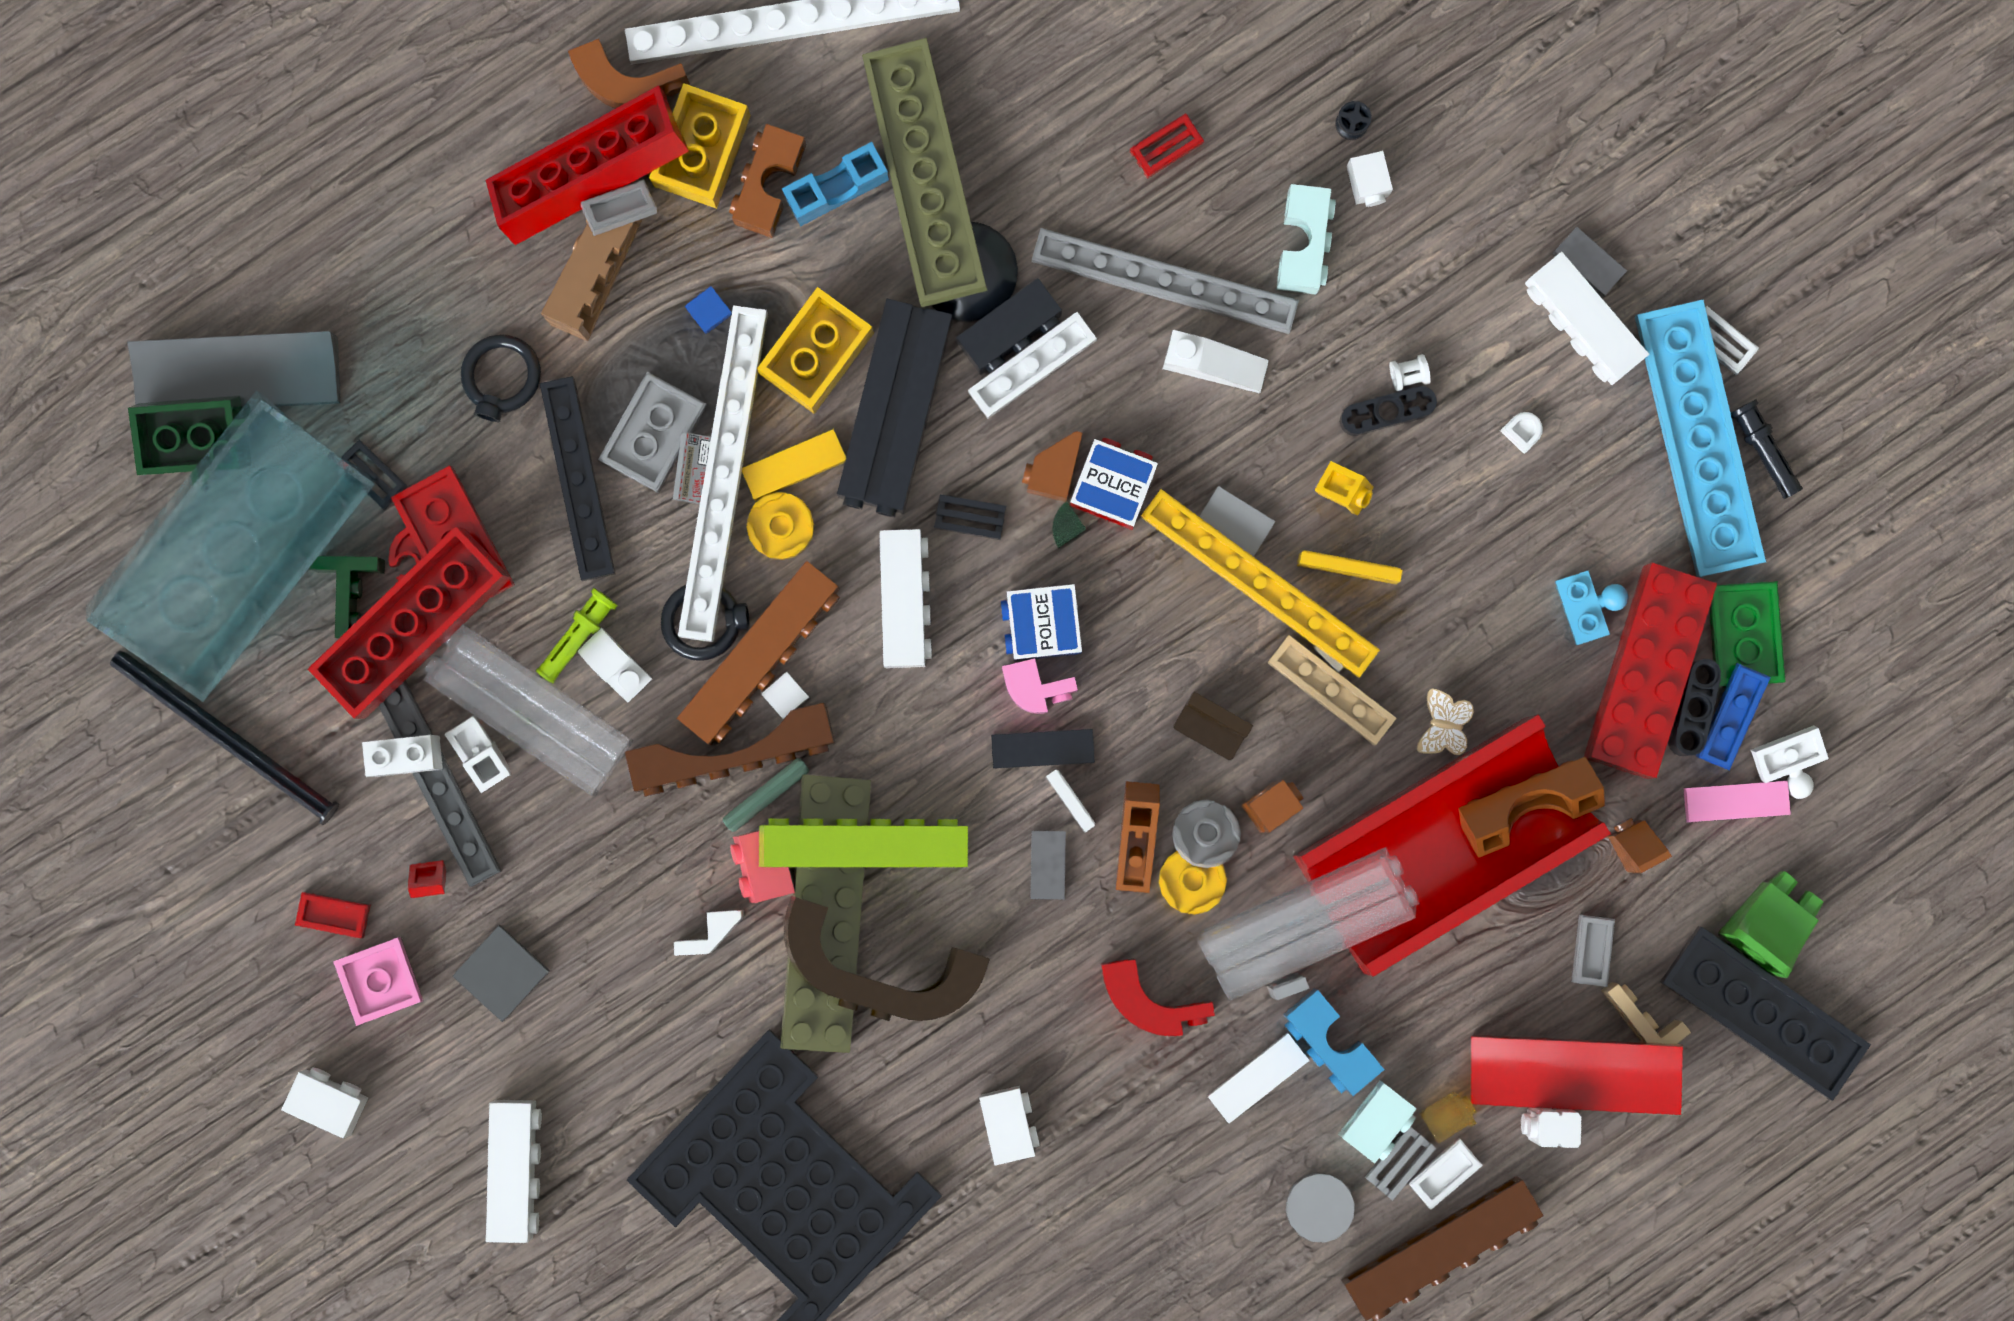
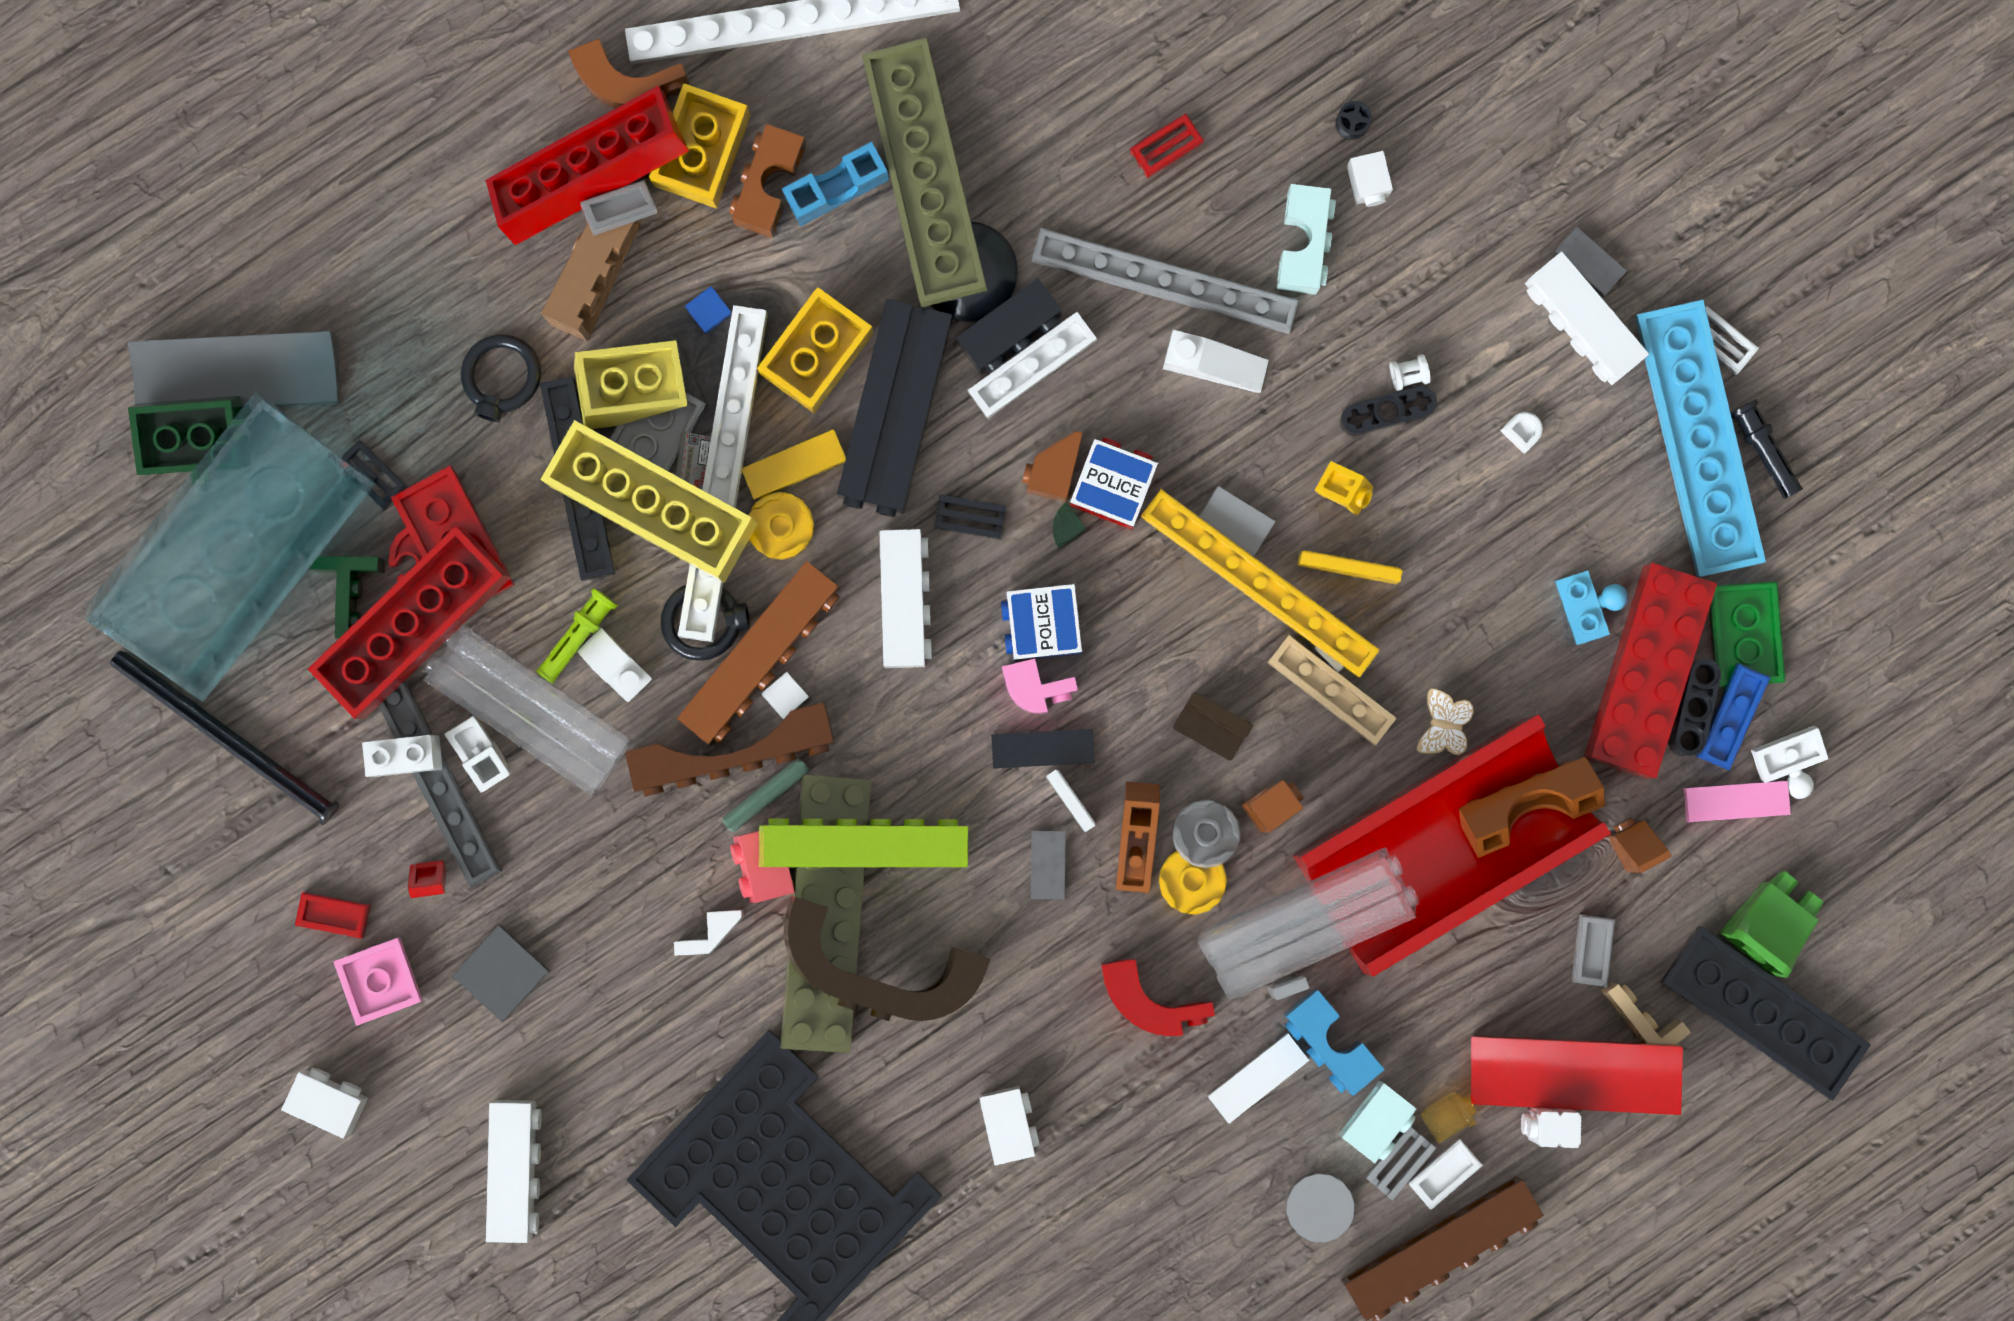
none -> light yellow brick [540,420,758,583]
none -> light yellow slope [574,340,687,429]

